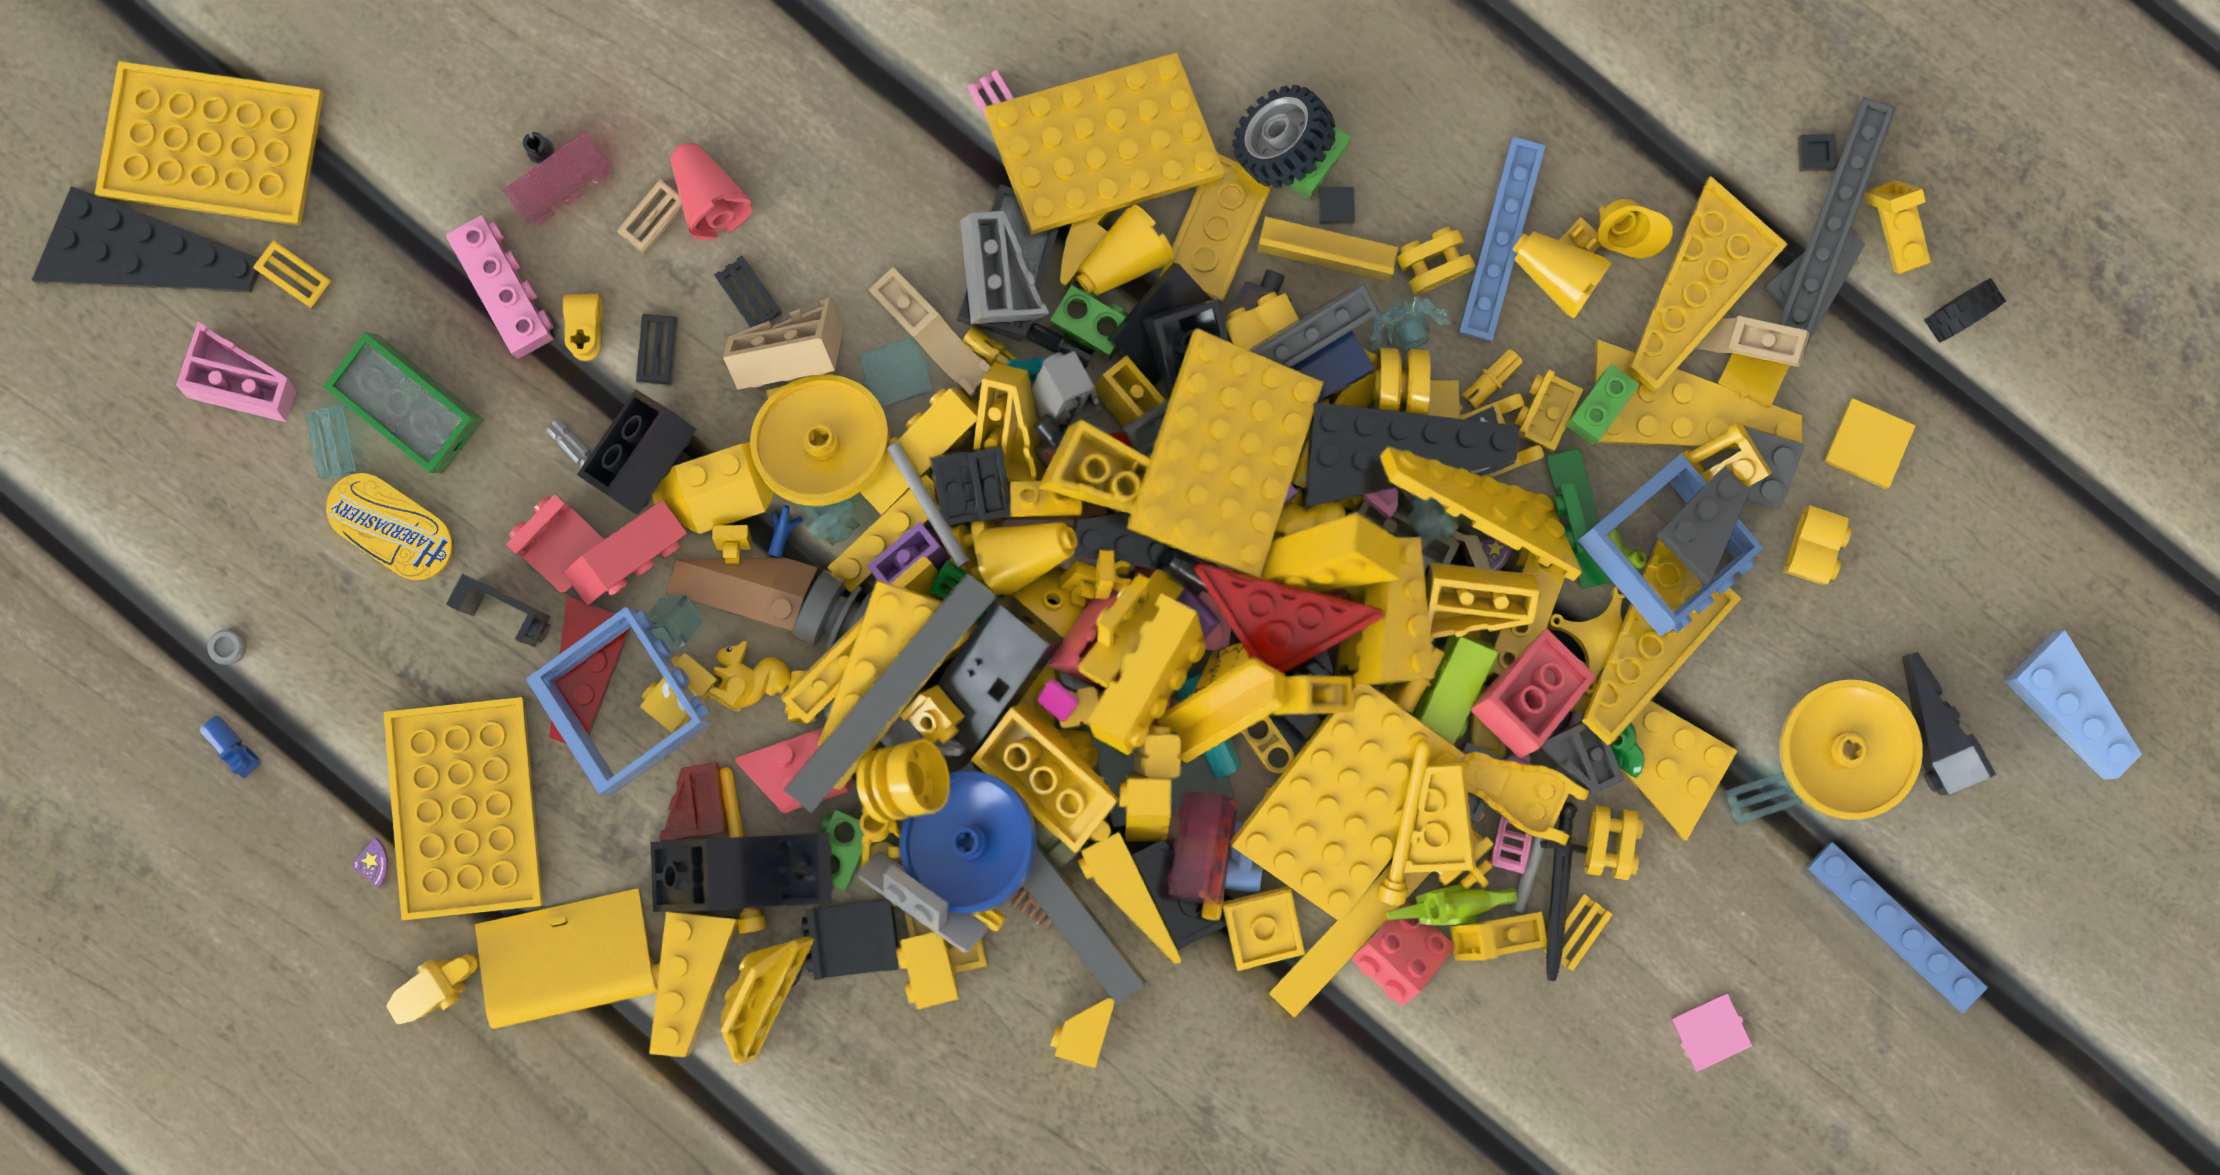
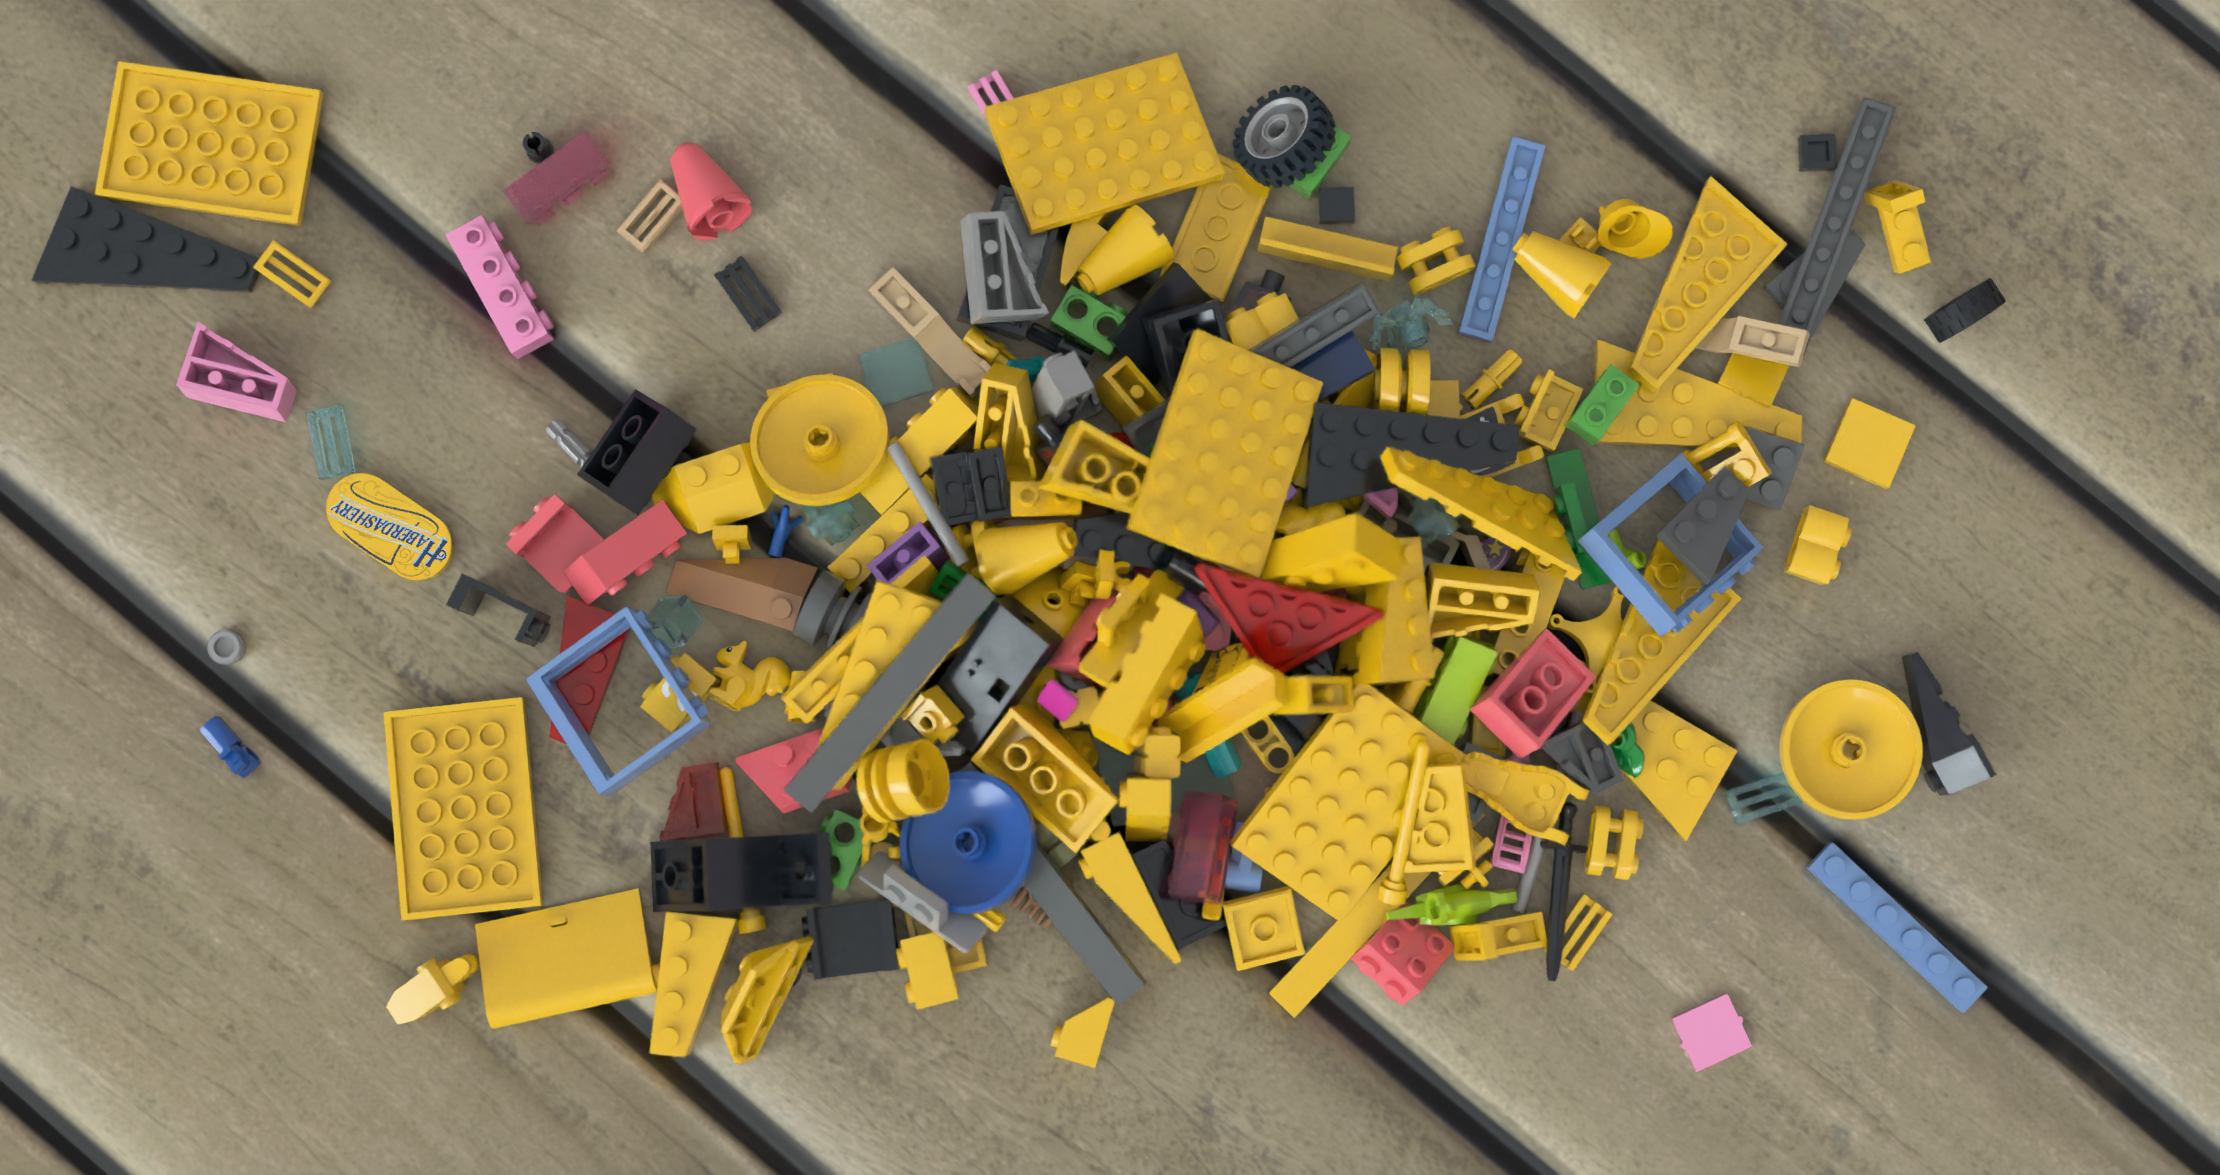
brick [323,332,484,474] -> none
medium lavender tile [352,838,388,887] -> none
yellow piece [563,293,603,361] -> none
black tile [636,314,678,386] -> none
tan wedge [723,297,843,390] -> none
light blue wedge [2004,630,2142,780] -> none

